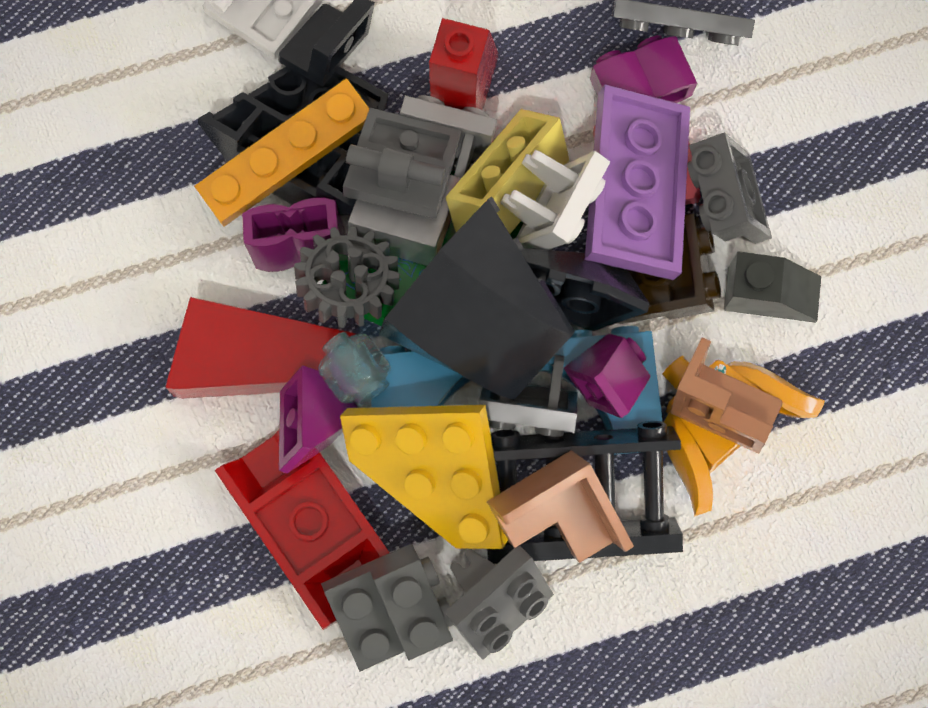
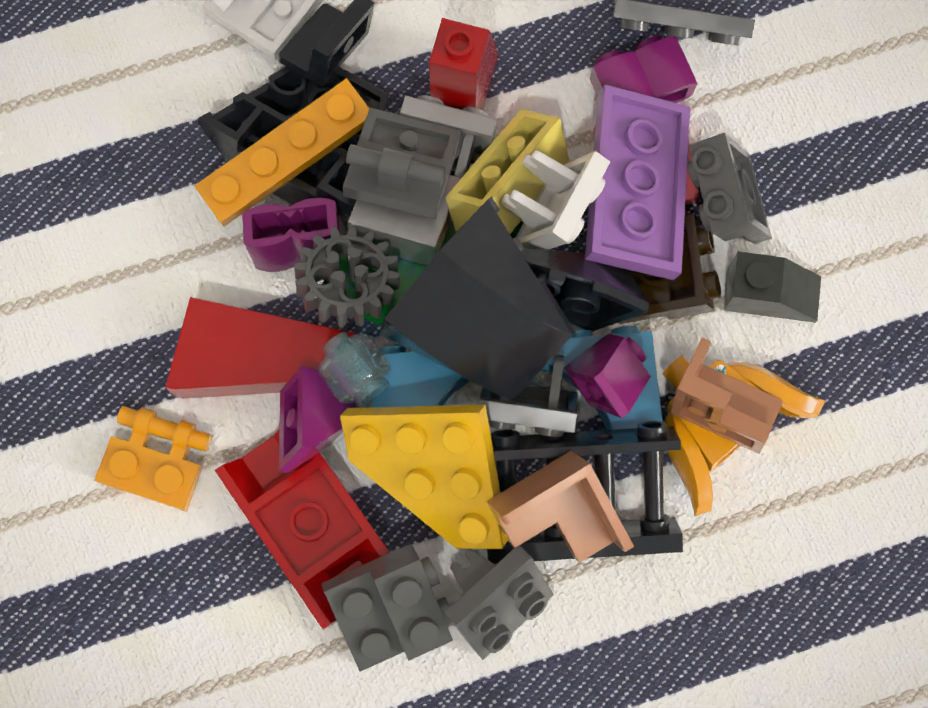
none -> light orange plate [94,406,212,512]

